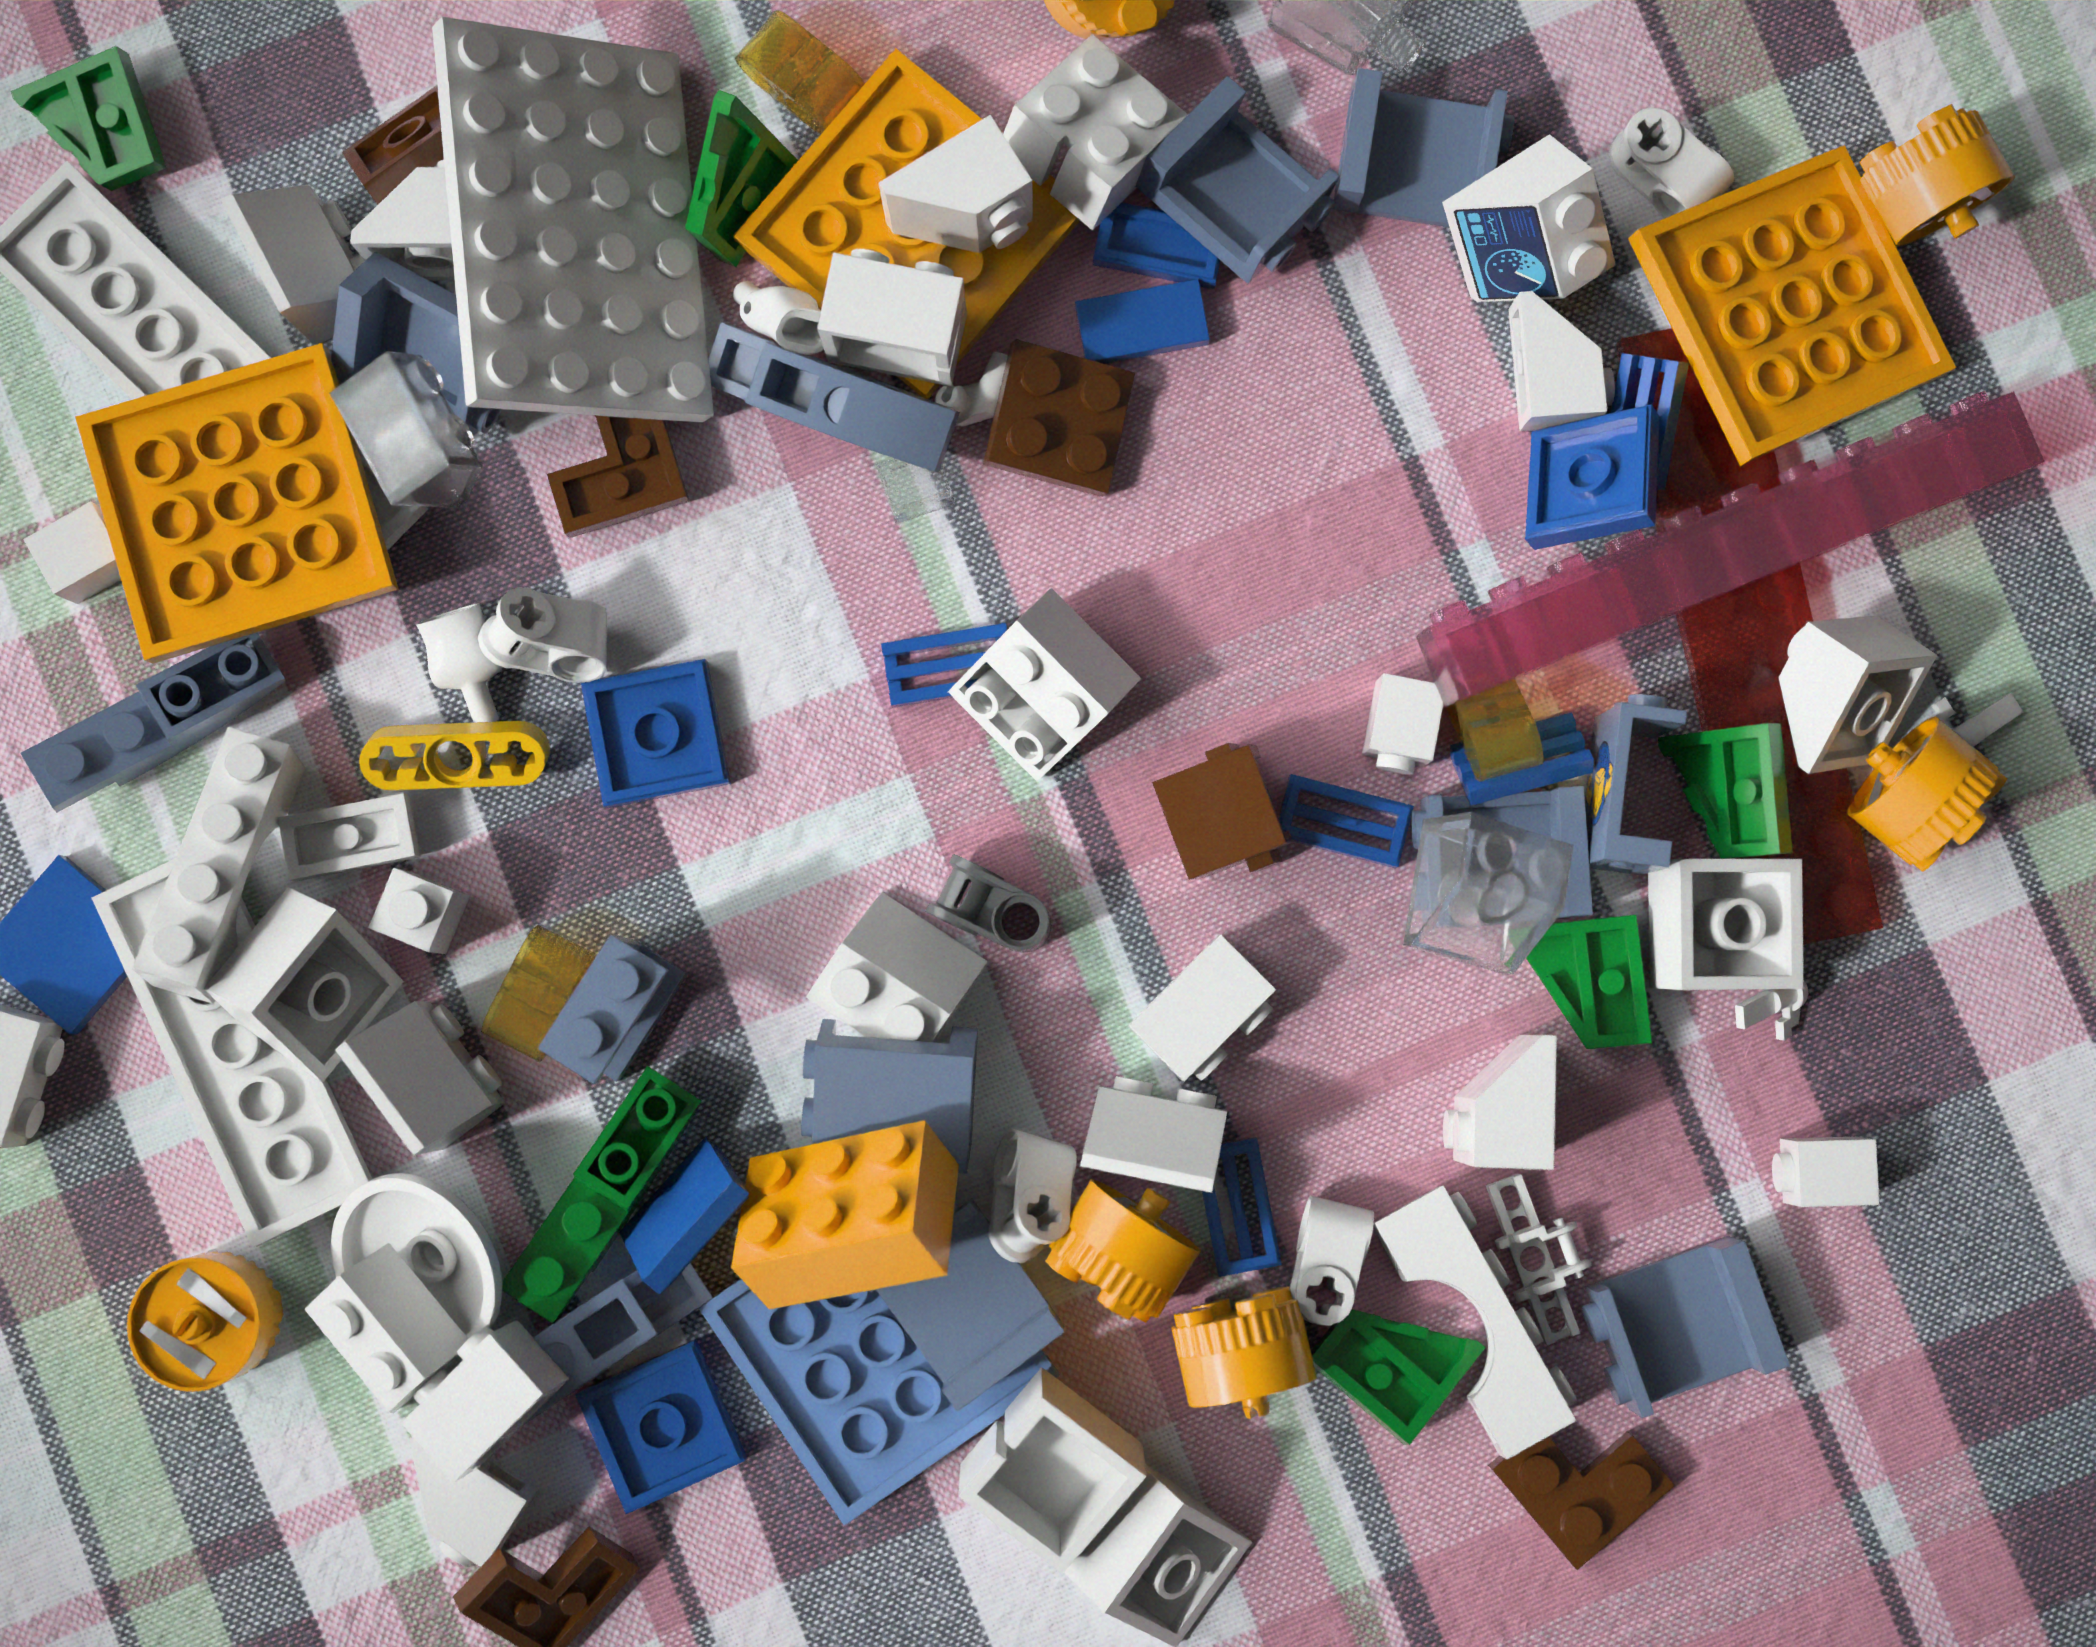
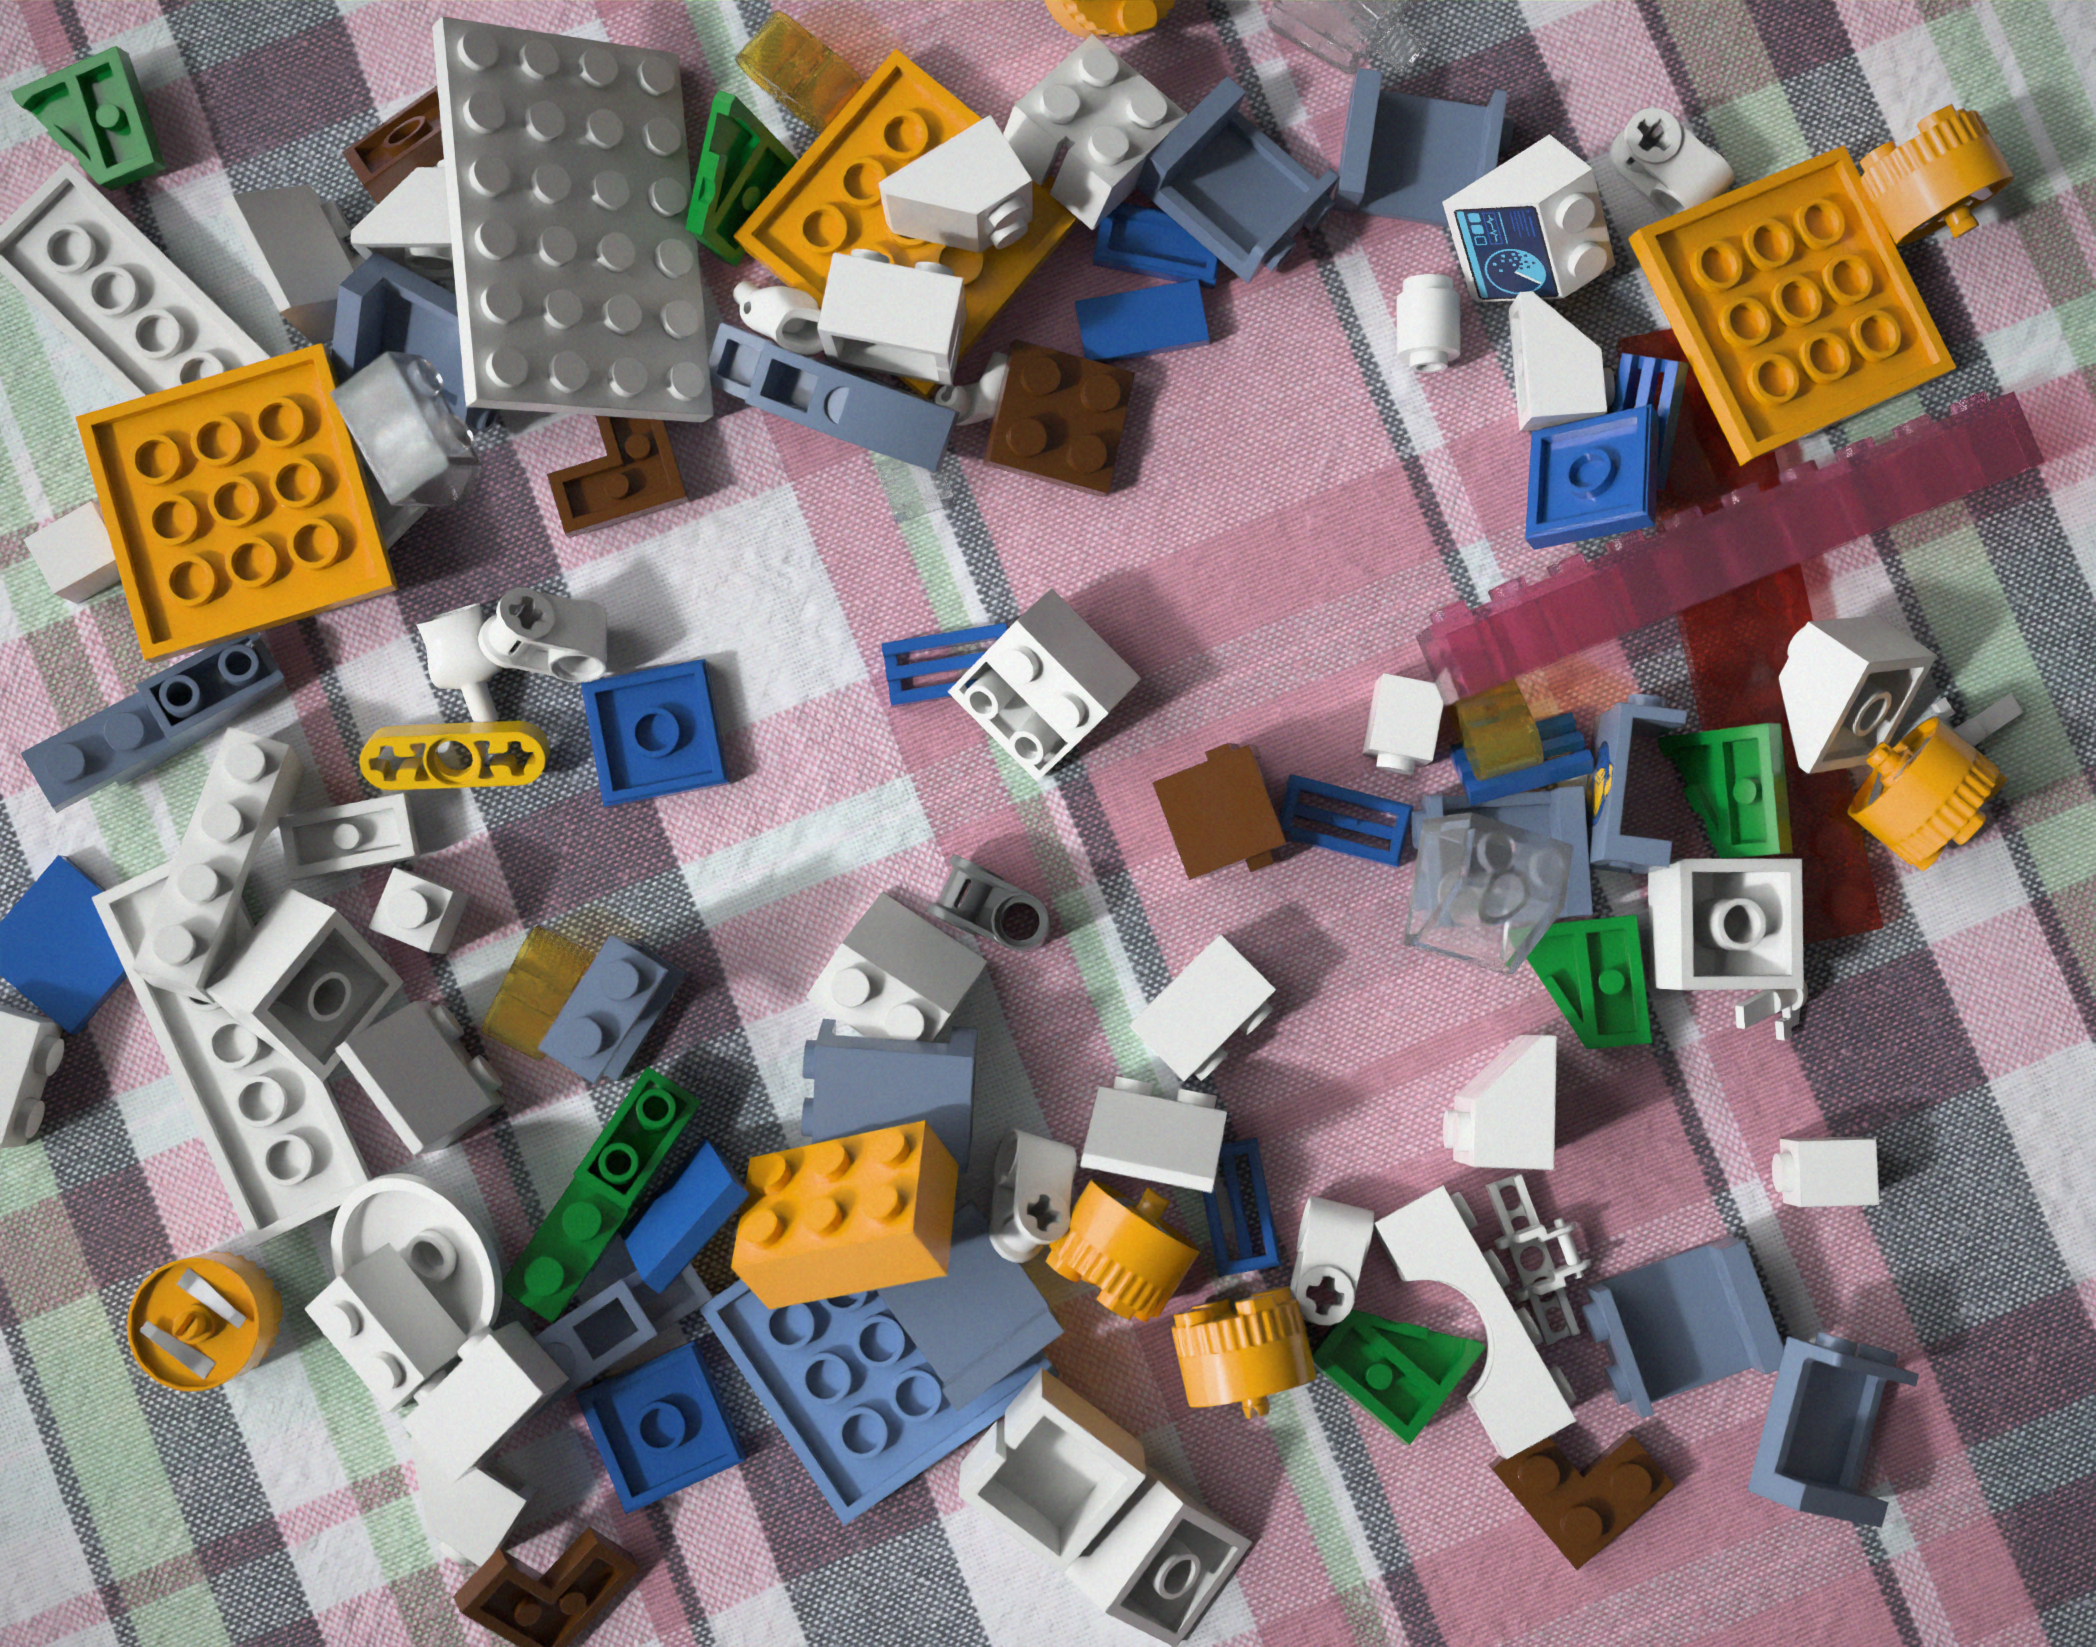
none -> white brick [1396,274,1461,373]
none -> sand blue panel [1747,1332,1919,1528]

